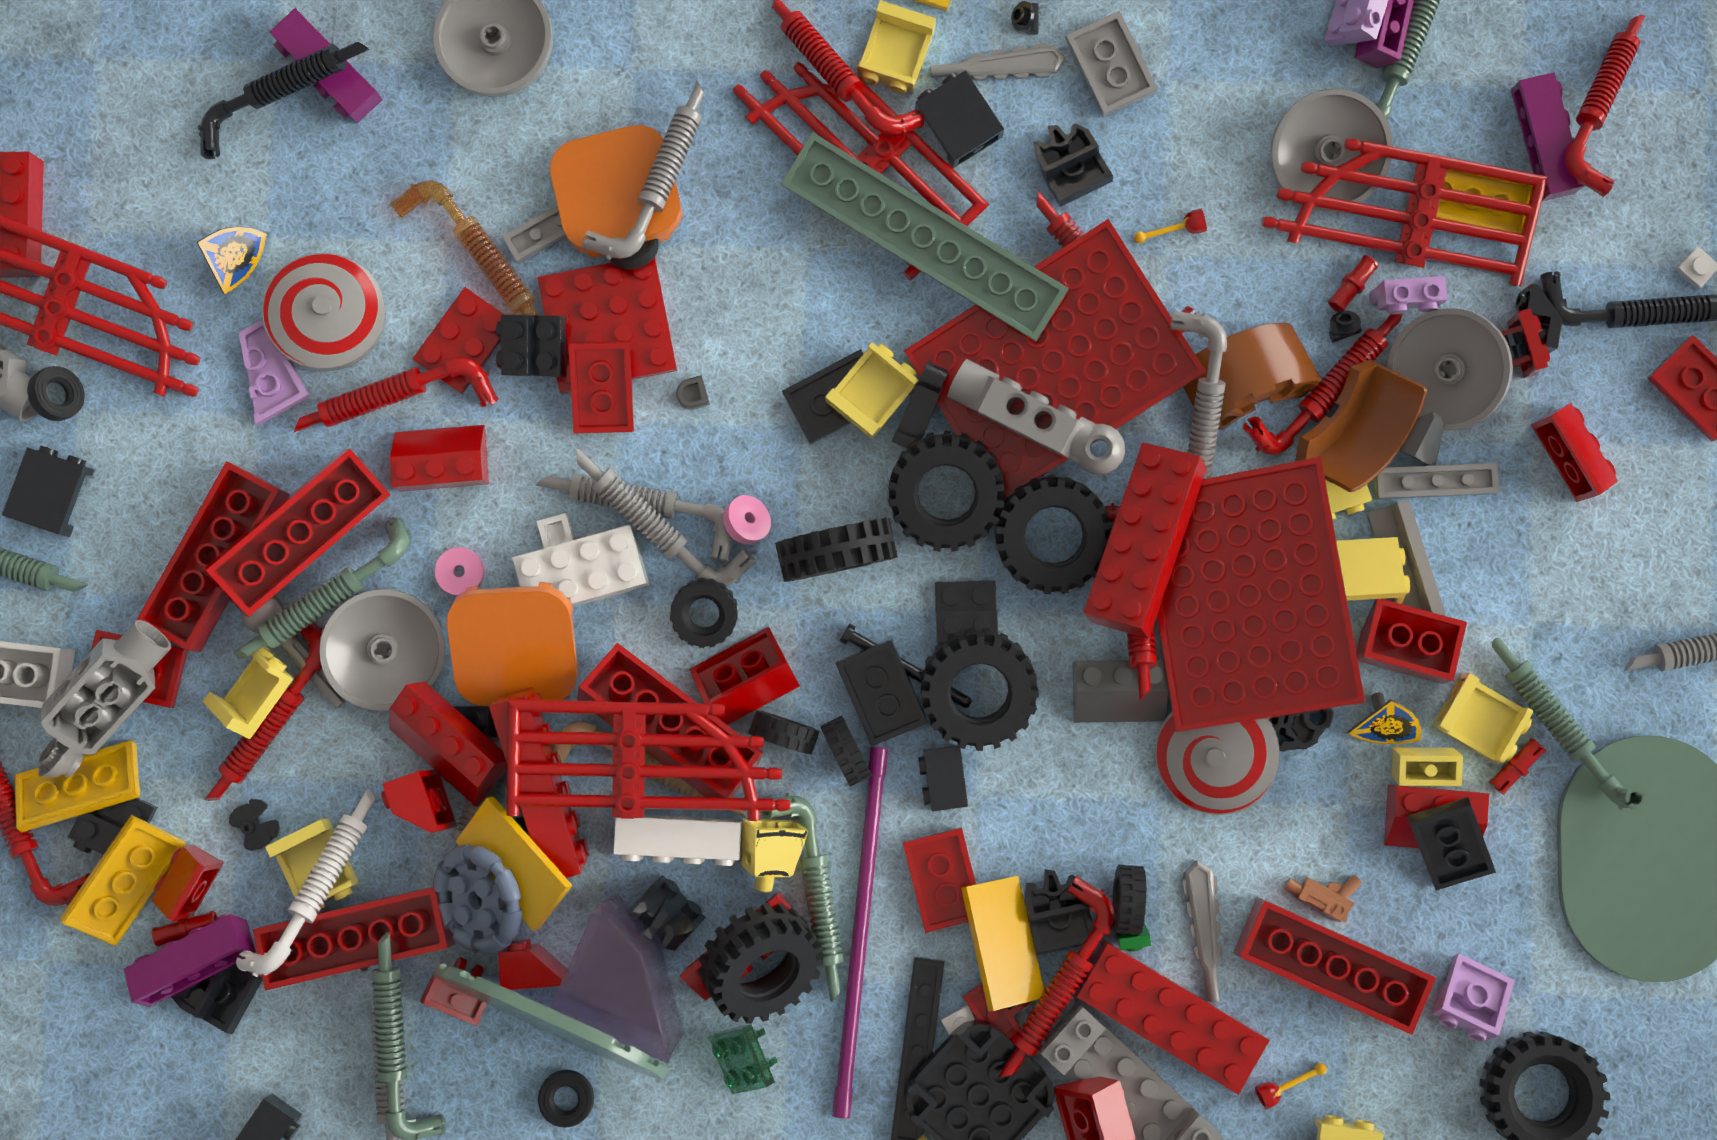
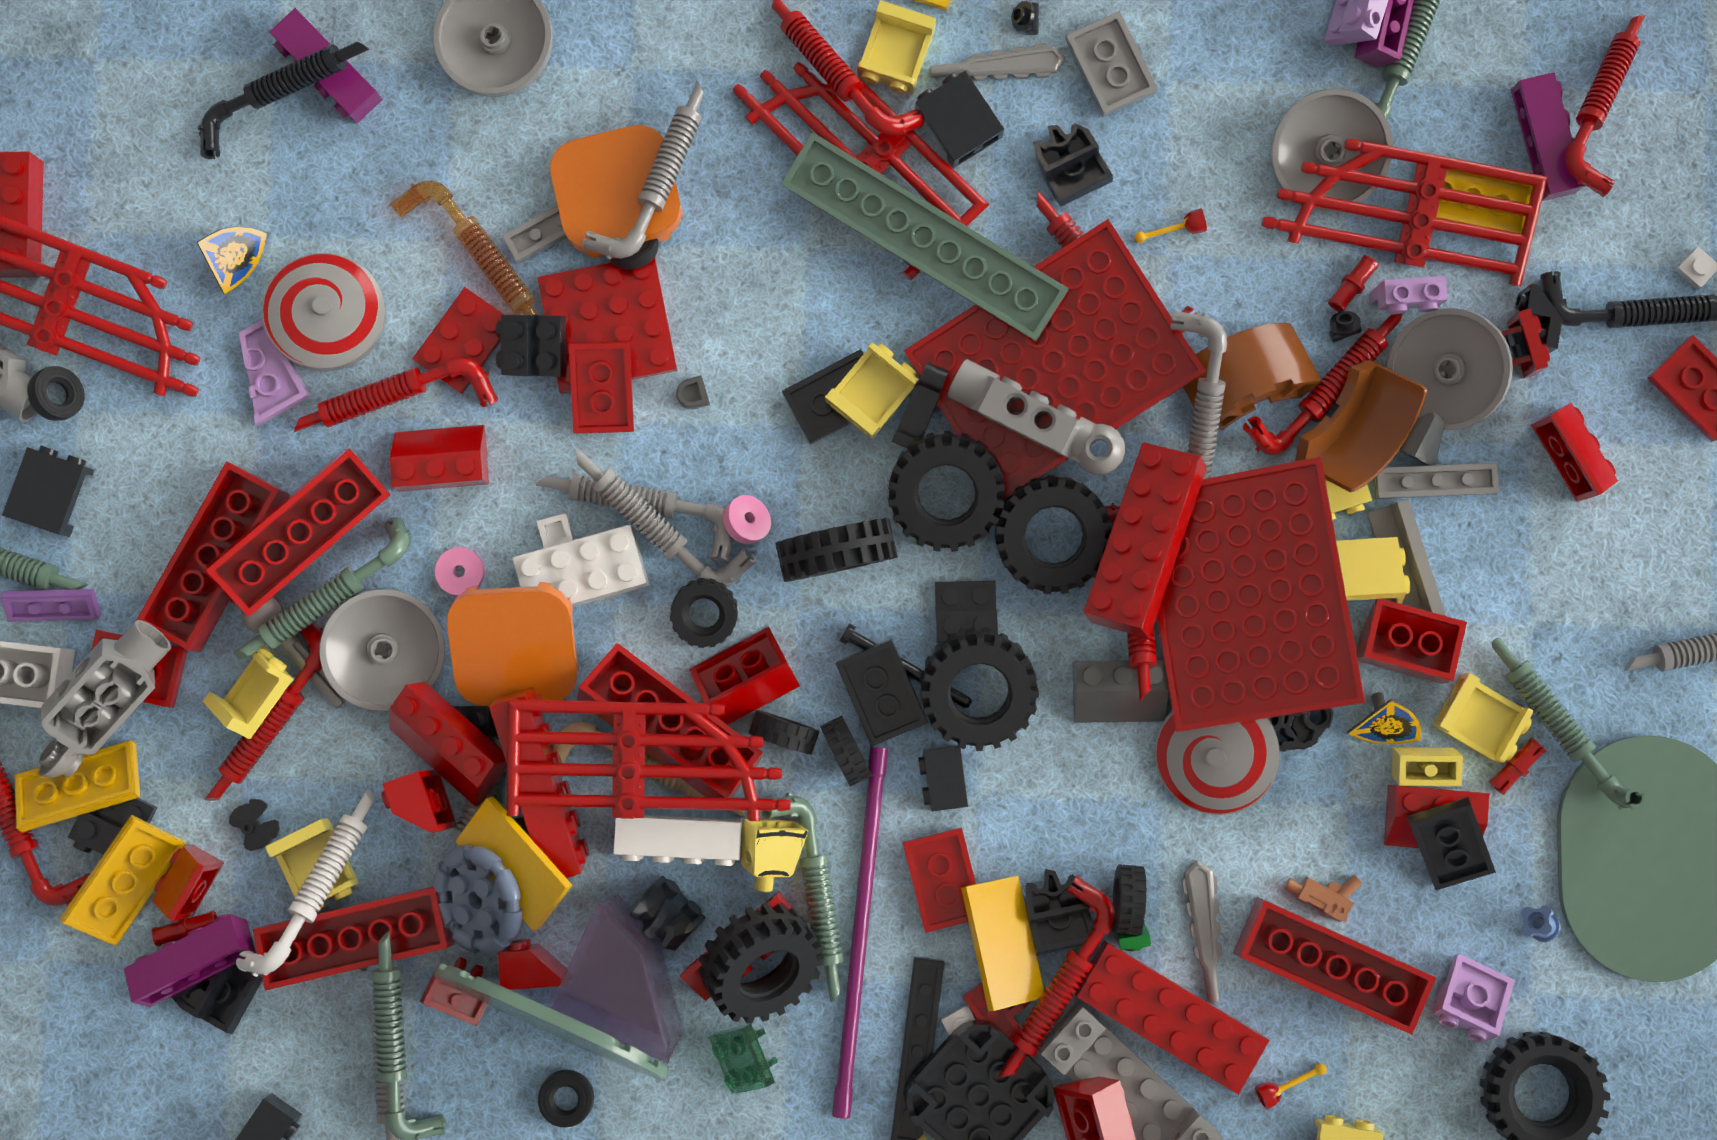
none -> medium lavender tile [0,589,101,622]
none -> medium blue brick [1521,905,1561,943]

